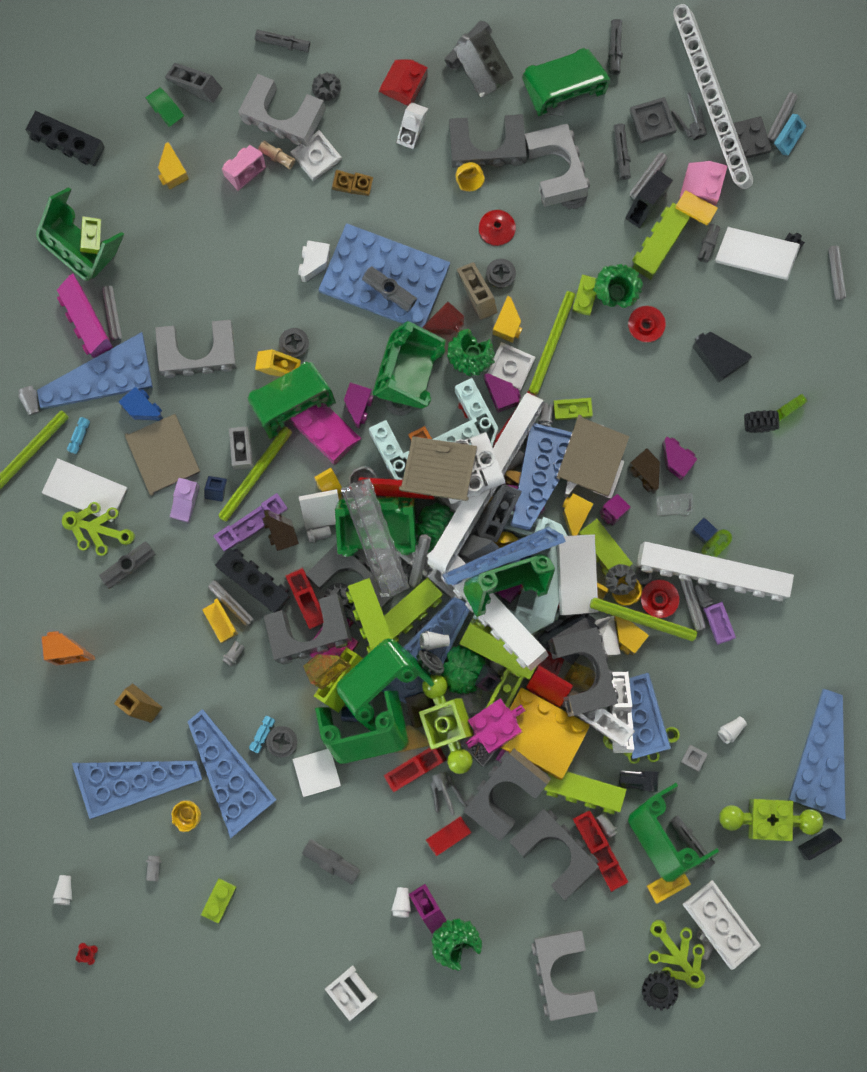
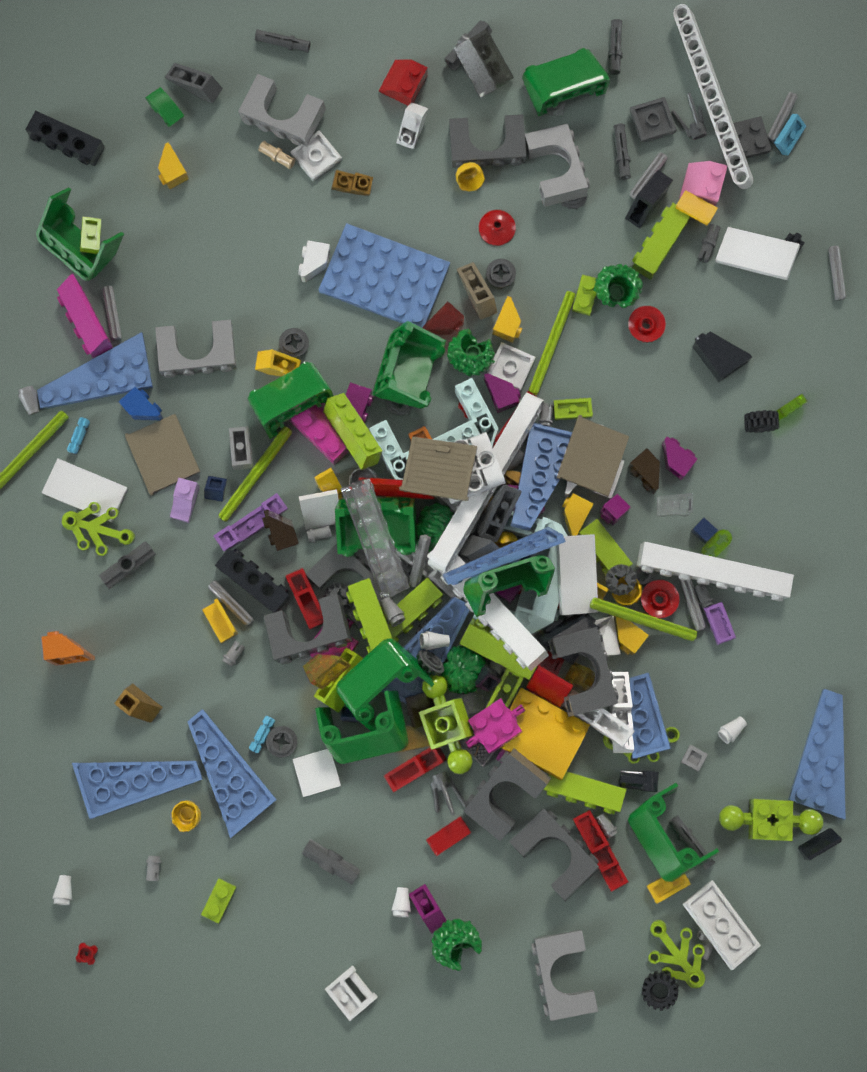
bright pink slope [222,145,266,191] -> none
dark grey gear [312,72,341,101] -> none
dark grey piece [362,266,417,312] -> none
none -> lime brick [323,393,383,470]
none -> light grey cone [380,597,405,627]

